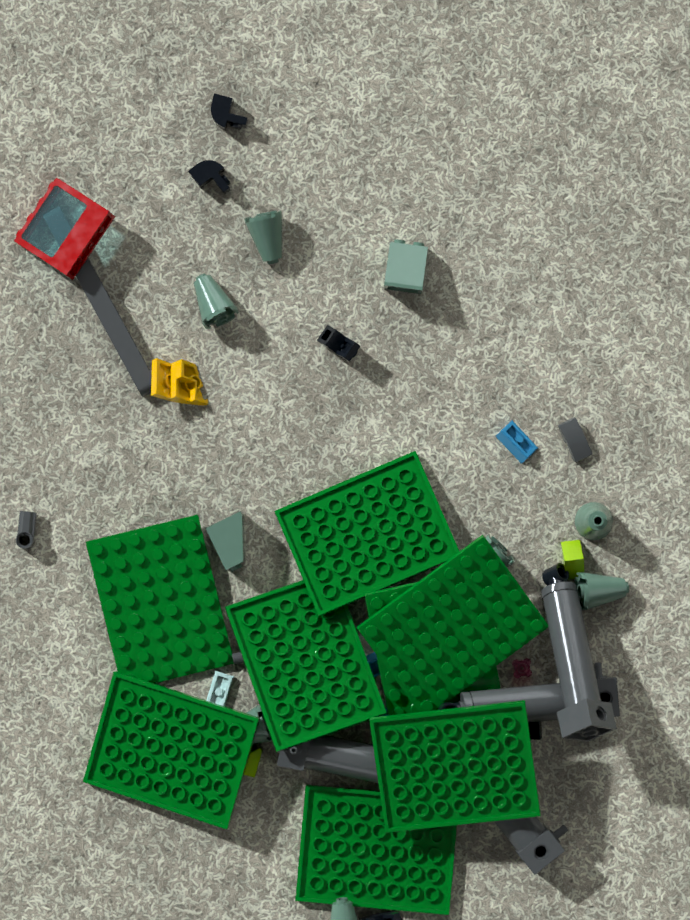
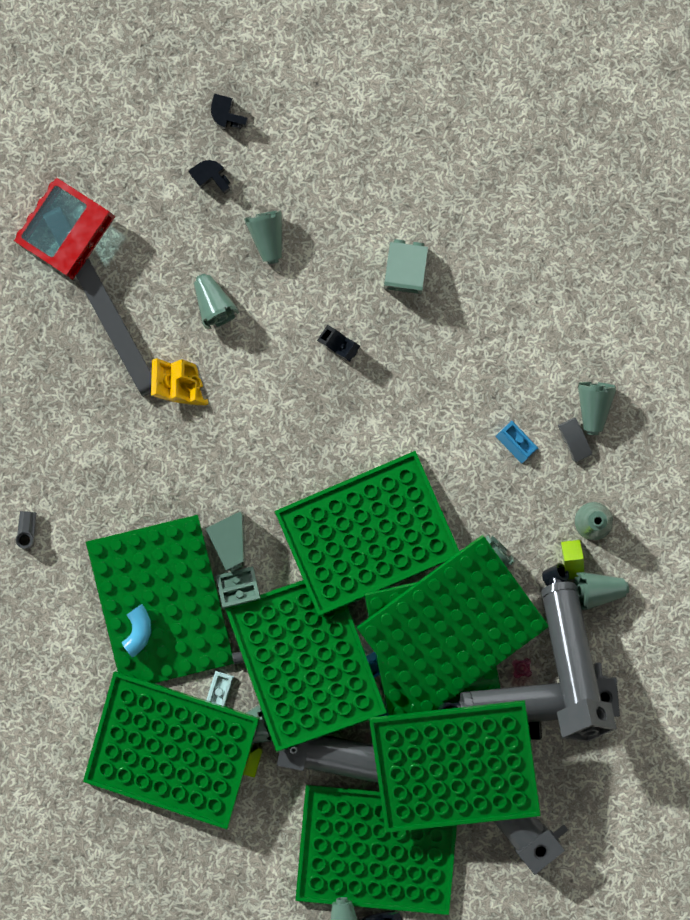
none -> medium azure cylinder [122,604,151,658]
none -> sand green slope [216,566,260,609]
none -> sand green cone [578,382,616,435]

